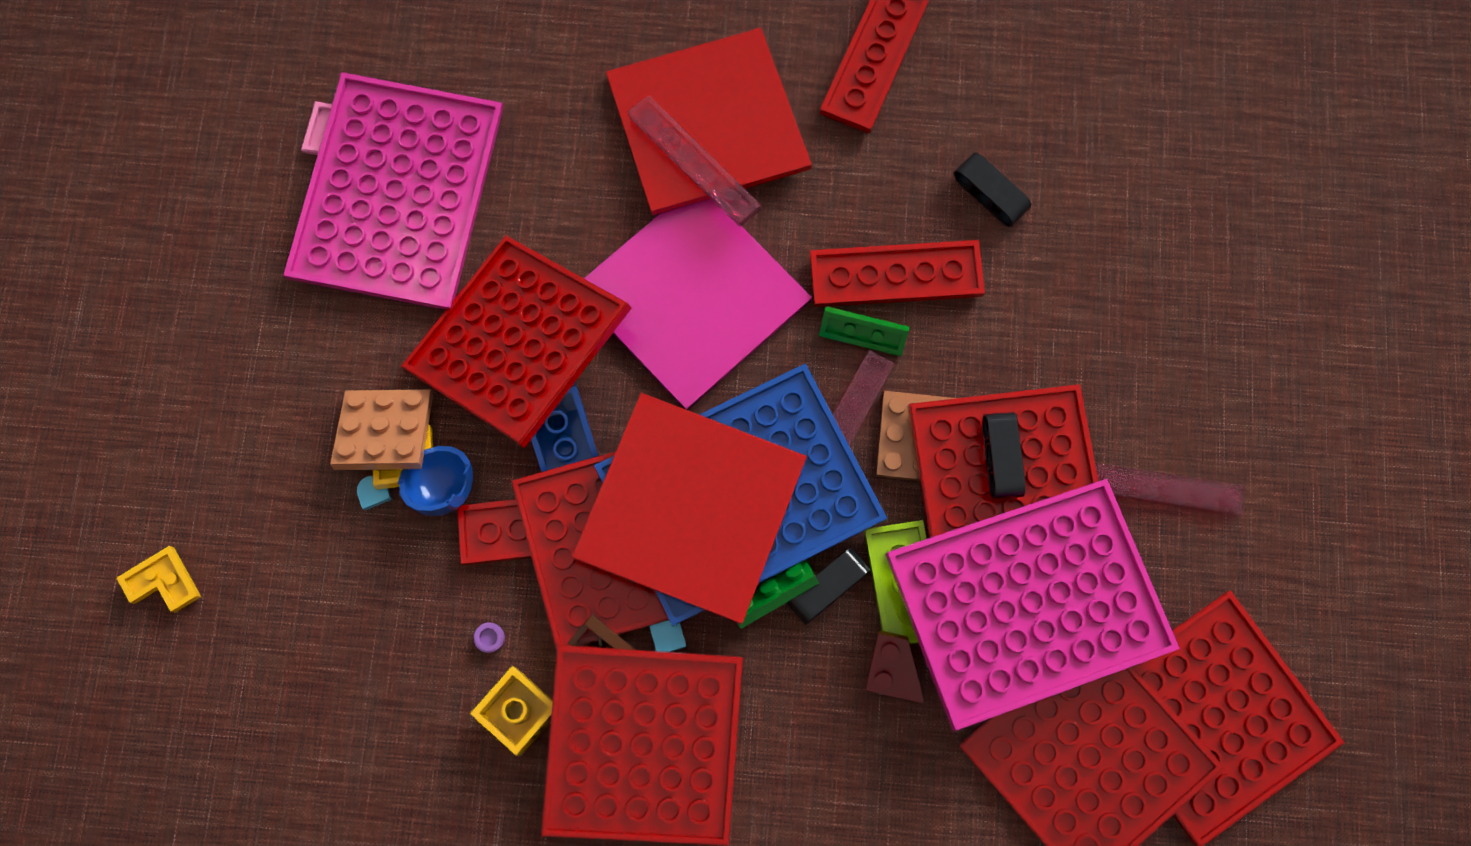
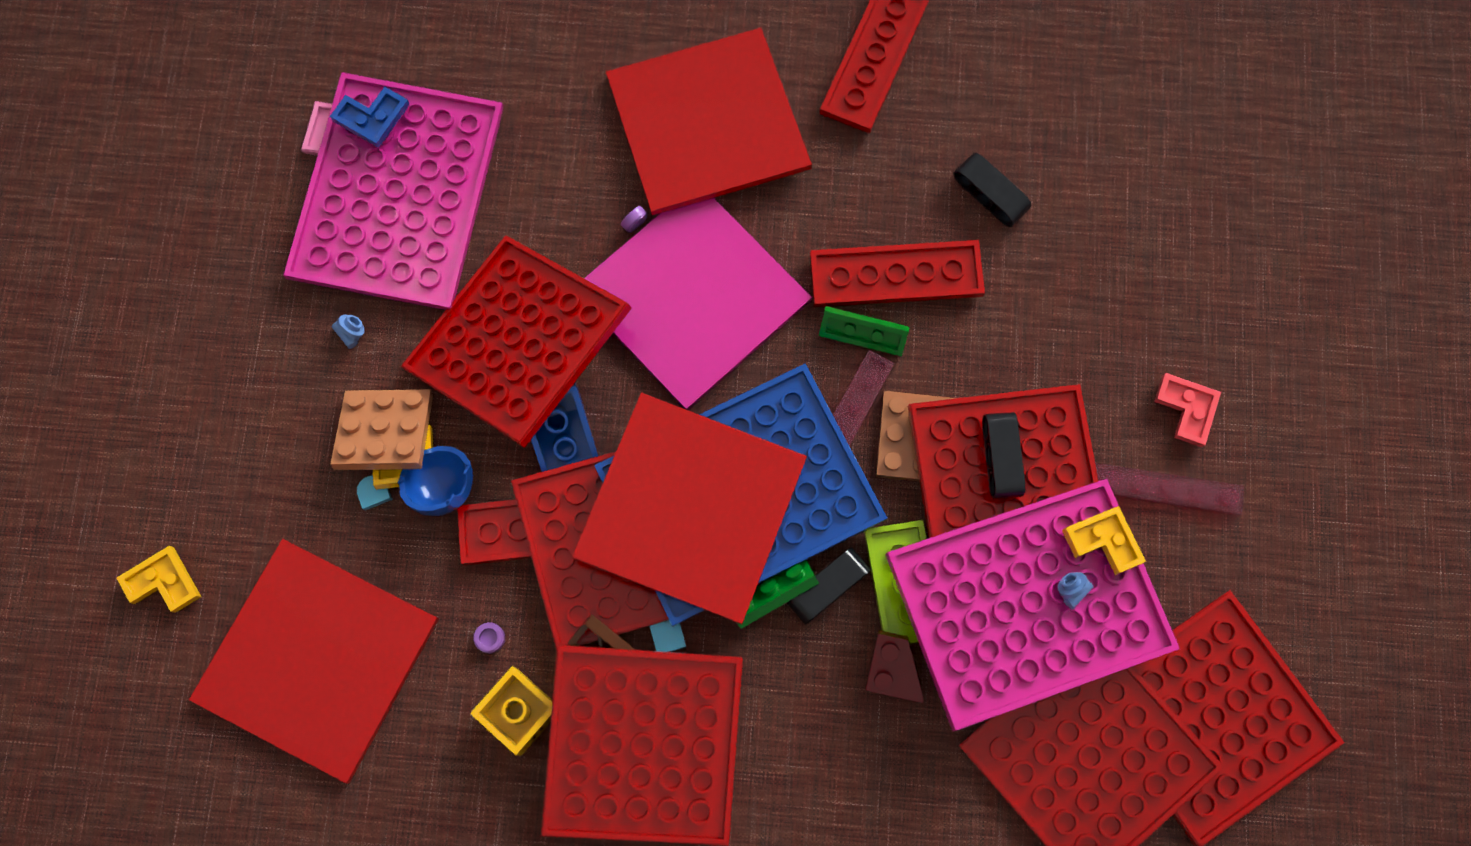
clear pink plate [628,95,761,227] -> none
none -> red tile [189,538,439,784]
none -> blue plate [330,86,410,148]
none -> medium blue plate [332,315,365,349]
none -> medium lavender tile [620,206,648,233]
none -> medium blue plate [1058,572,1093,609]
none -> yellow plate [1062,506,1146,575]
none -> coral plate [1154,373,1221,447]

